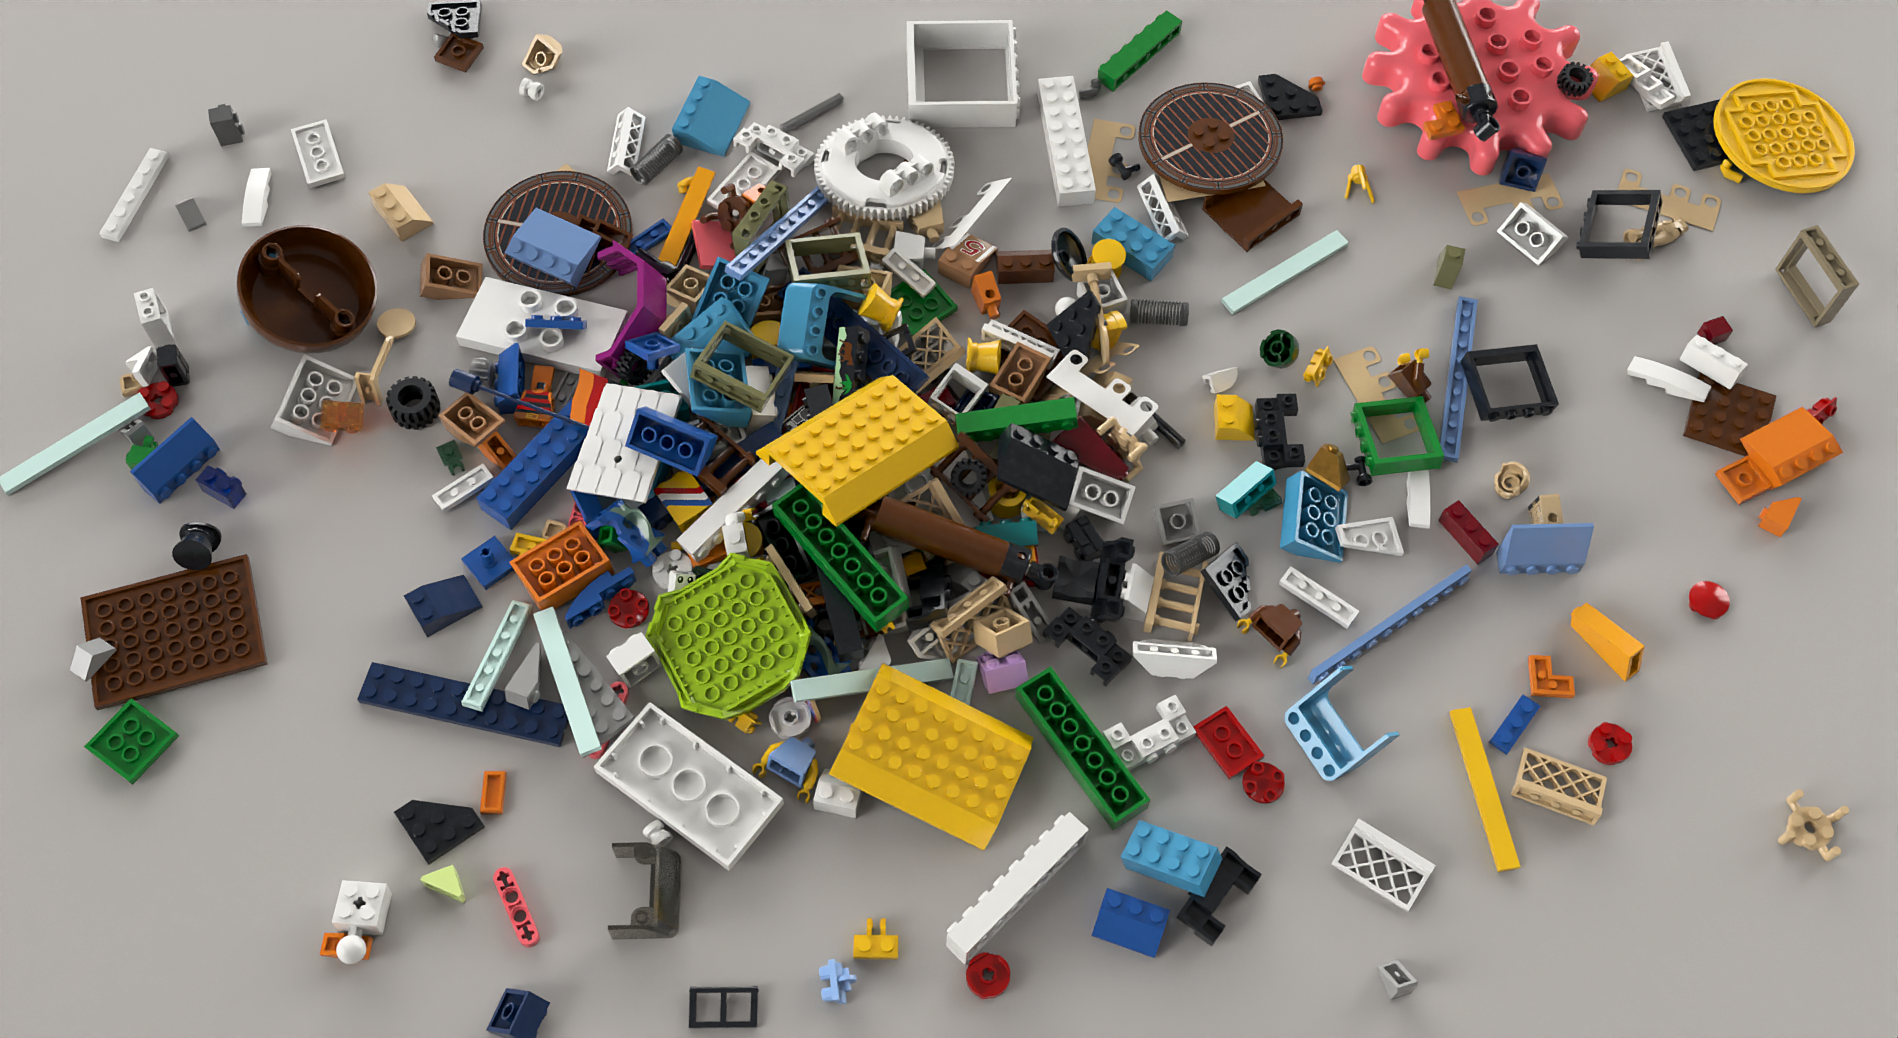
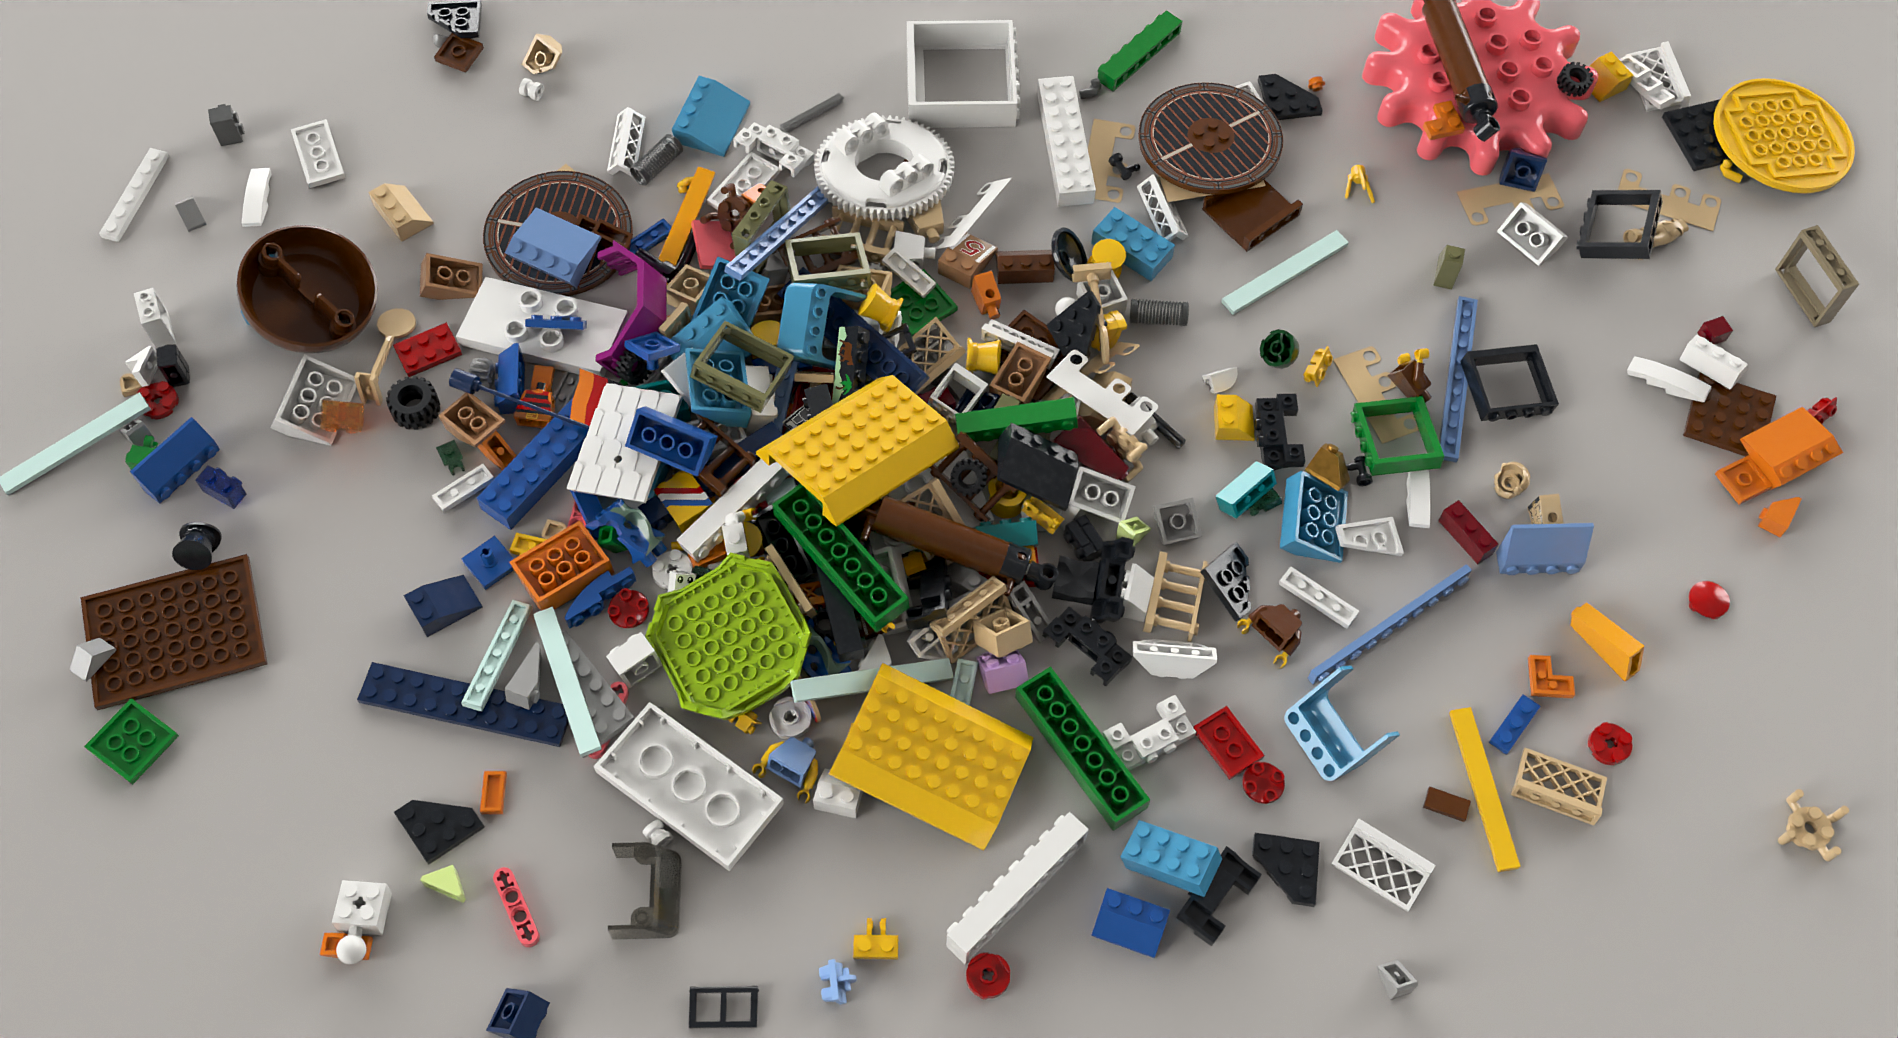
dark grey piece [1161,531,1220,576] -> none
none -> red plate [393,322,462,377]
none -> yellowish green slope [1116,516,1151,546]
none -> black plate [1252,832,1320,907]
none -> reddish brown tile [1423,786,1471,822]

